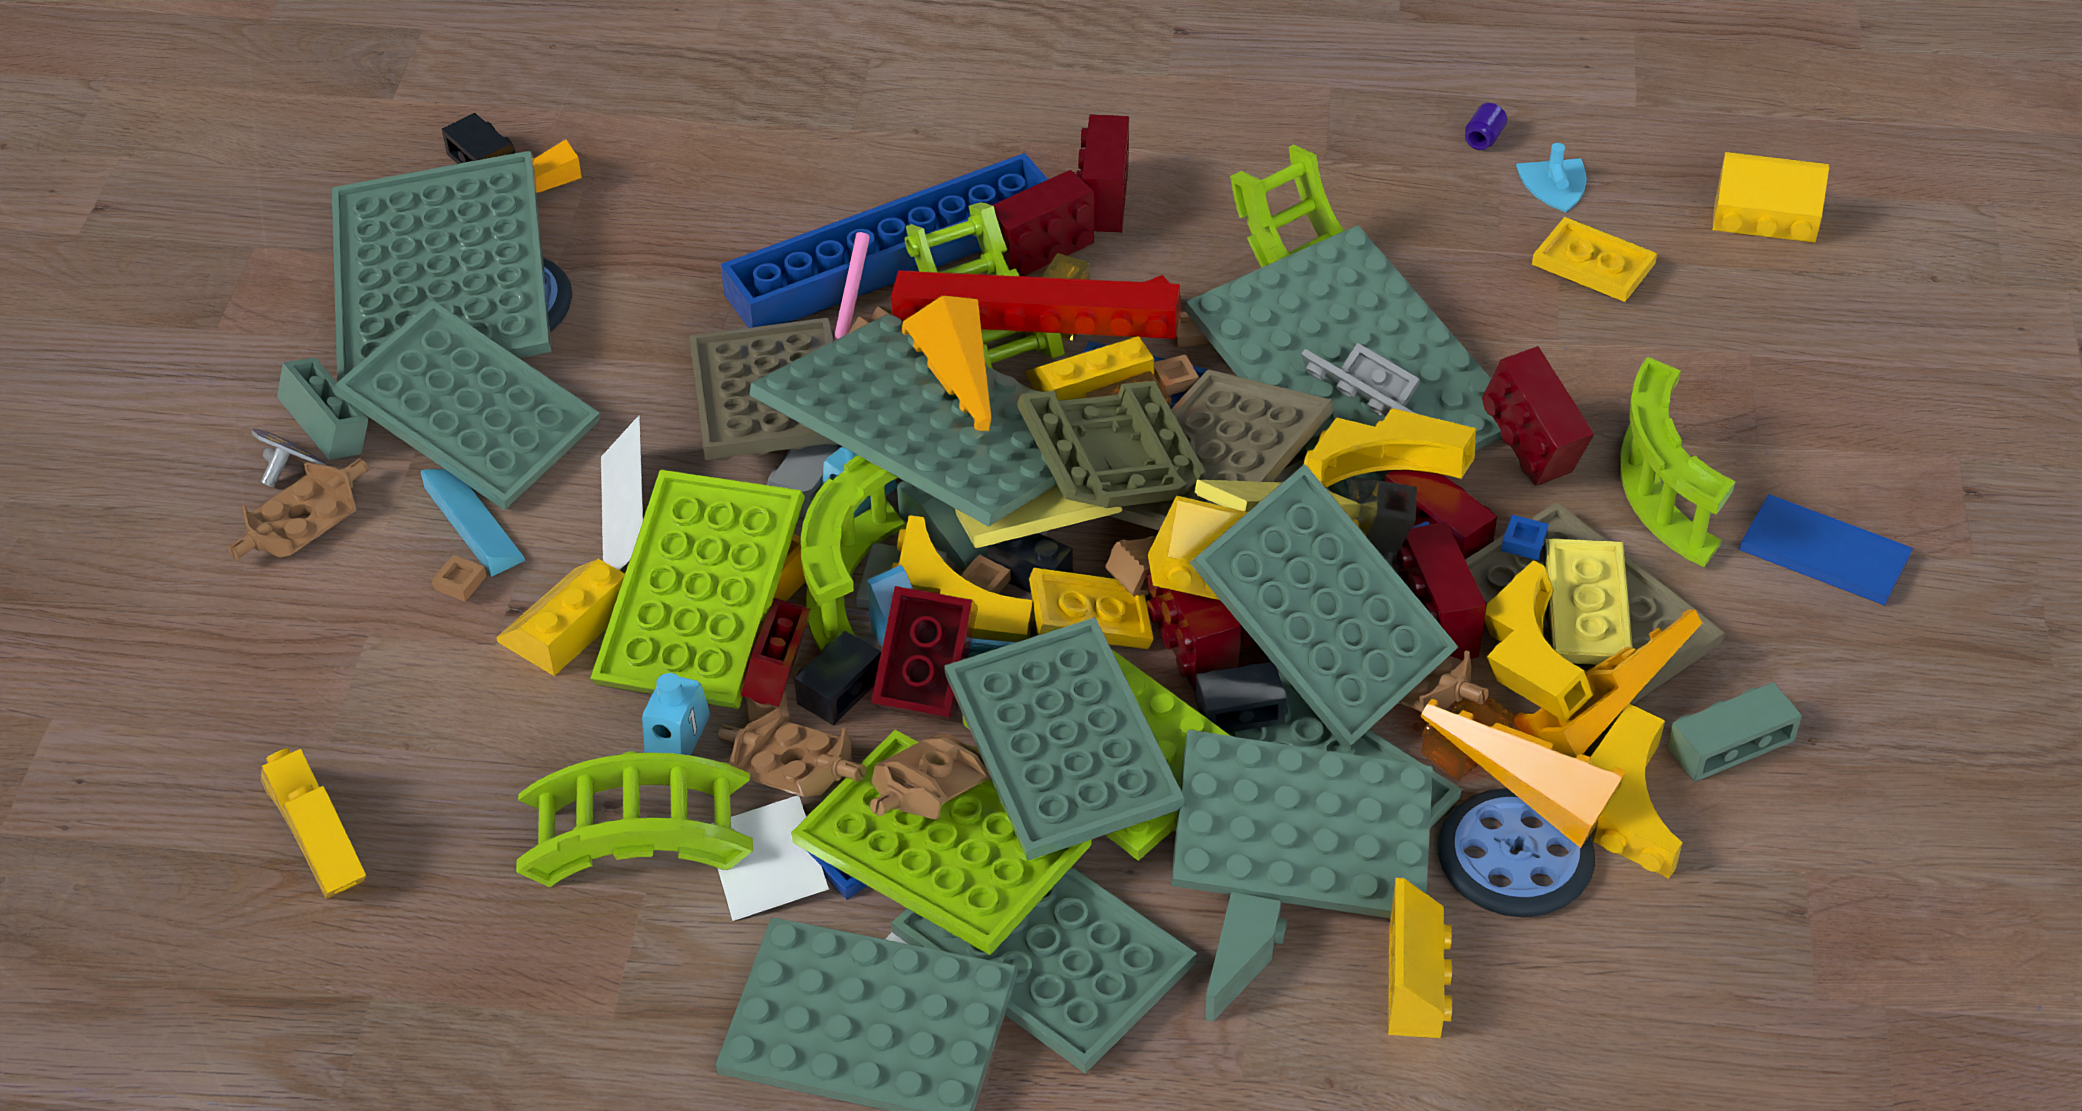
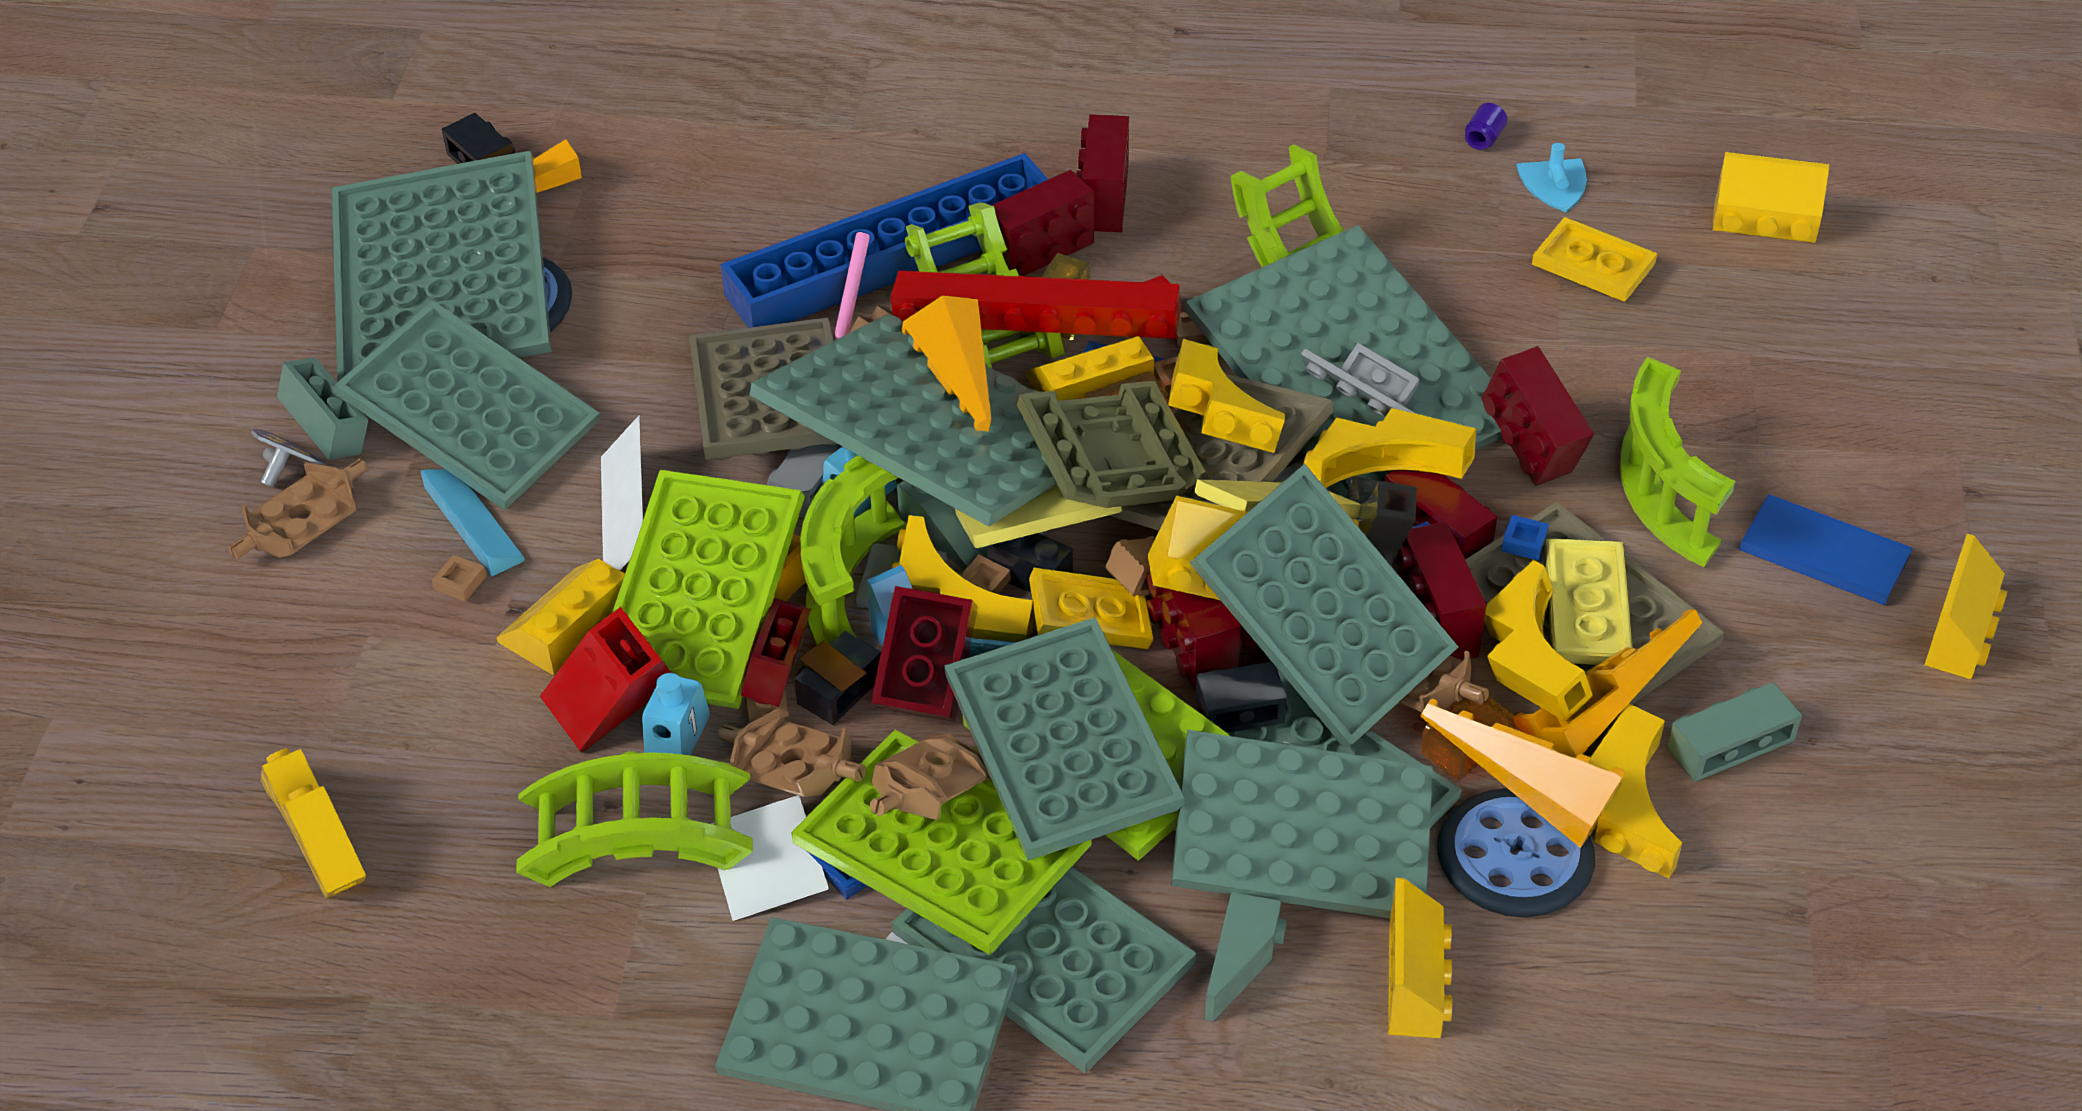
none -> red slope [540,606,672,753]
none -> reddish brown sticker [799,640,867,692]
none -> yellow arch [1168,339,1285,453]
none -> yellow slope [1925,534,2008,680]

